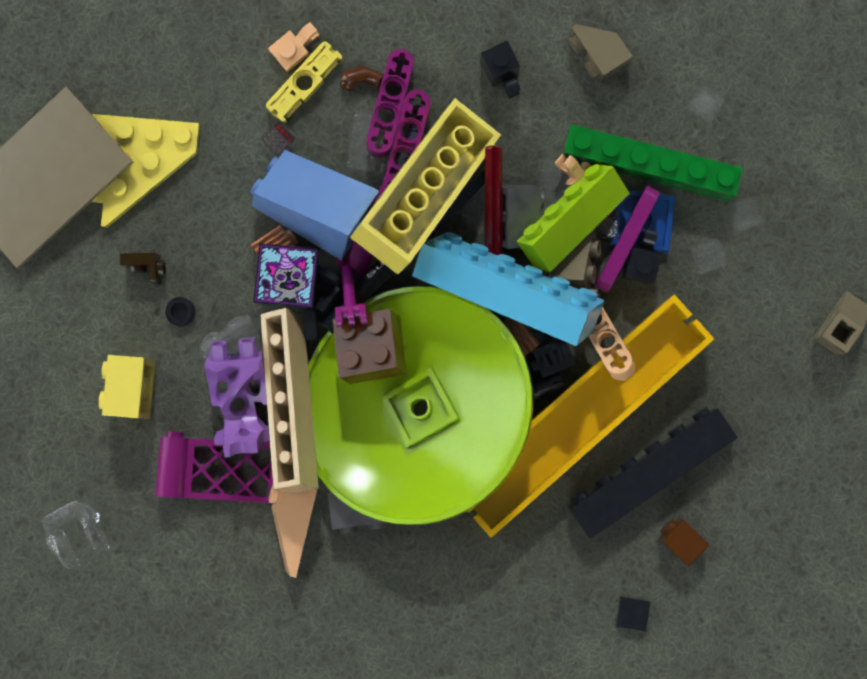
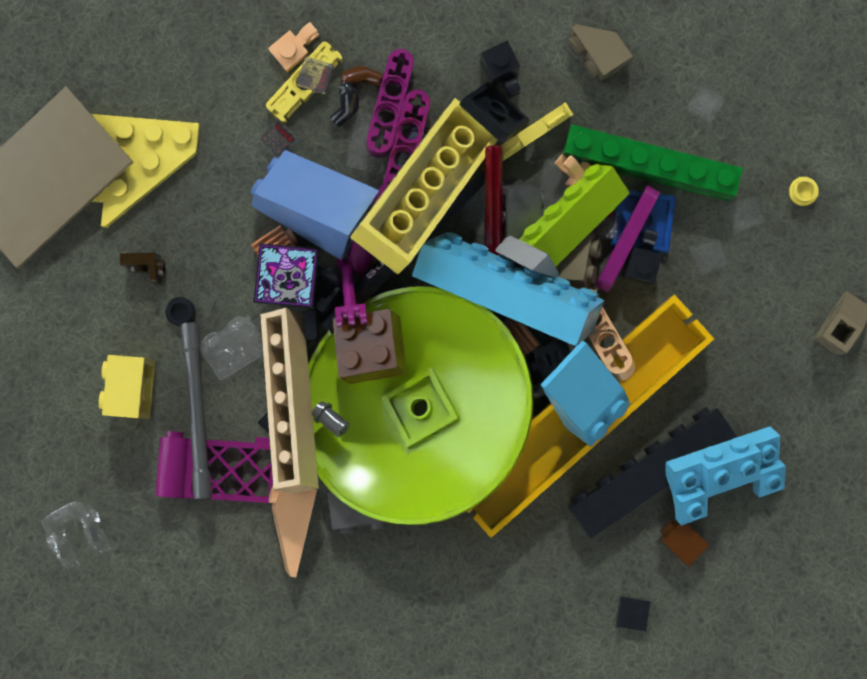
medium lavender hips [205,337,270,458] -> none
none -> dark grey piece [181,323,212,500]
none -> clear tile [297,56,334,94]
none -> dark grey pin [311,401,350,438]
none -> black arm [330,83,359,127]
none -> black tile [459,82,530,144]
none -> light grey slope [495,236,559,278]
none -> light yellow piece [500,102,574,161]
none -> medium azure slope [541,340,631,447]
none -> medium azure bracket [666,426,786,525]
none -> light yellow plate [789,177,819,206]

